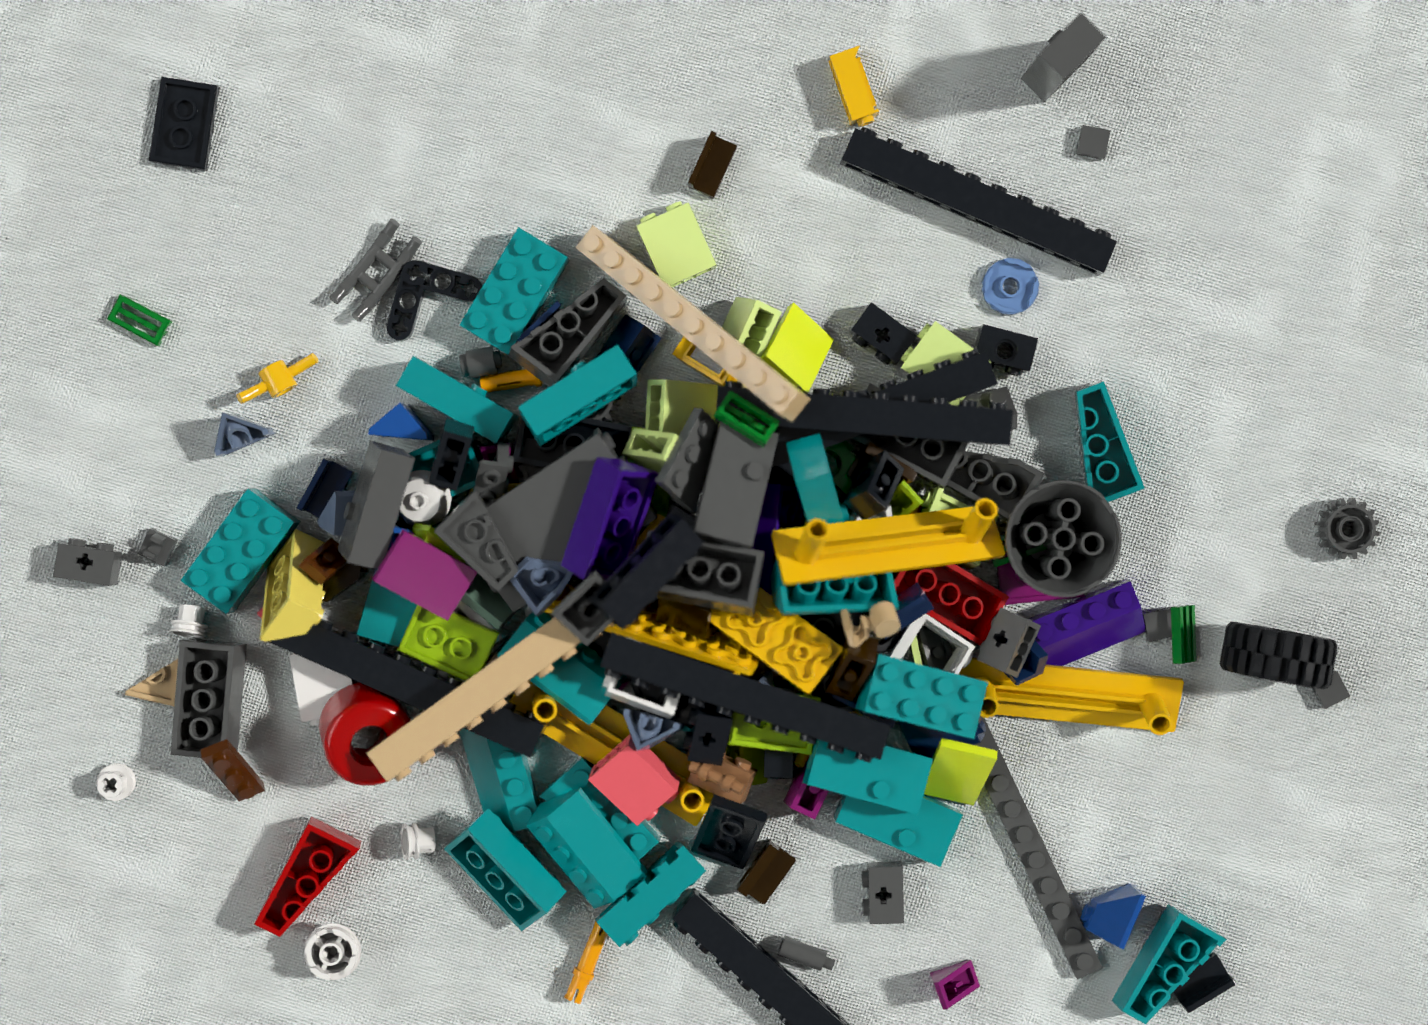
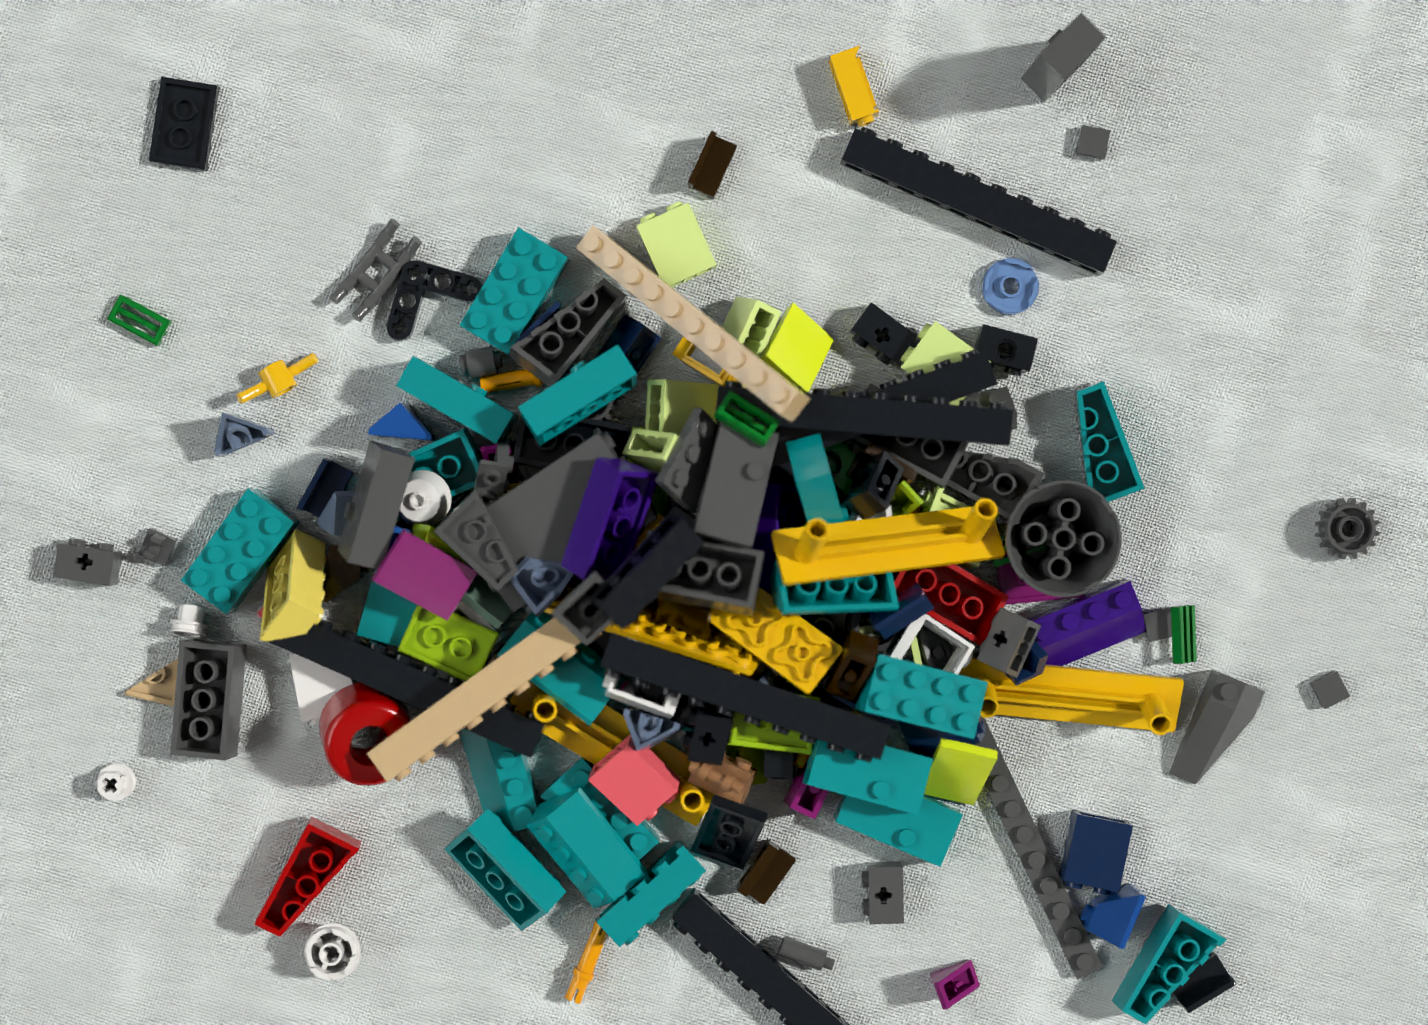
reddish brown plate [200,739,265,801] -> none
reddish brown plate [299,537,348,585] -> none
white piece [401,823,436,860] -> none
black brick [428,418,475,491] -> none
tan leg [841,601,900,647] -> none
black tyre [1220,621,1338,689] -> none
none -> dark blue brick [1059,810,1133,895]
none -> dark grey wedge [1169,669,1265,784]

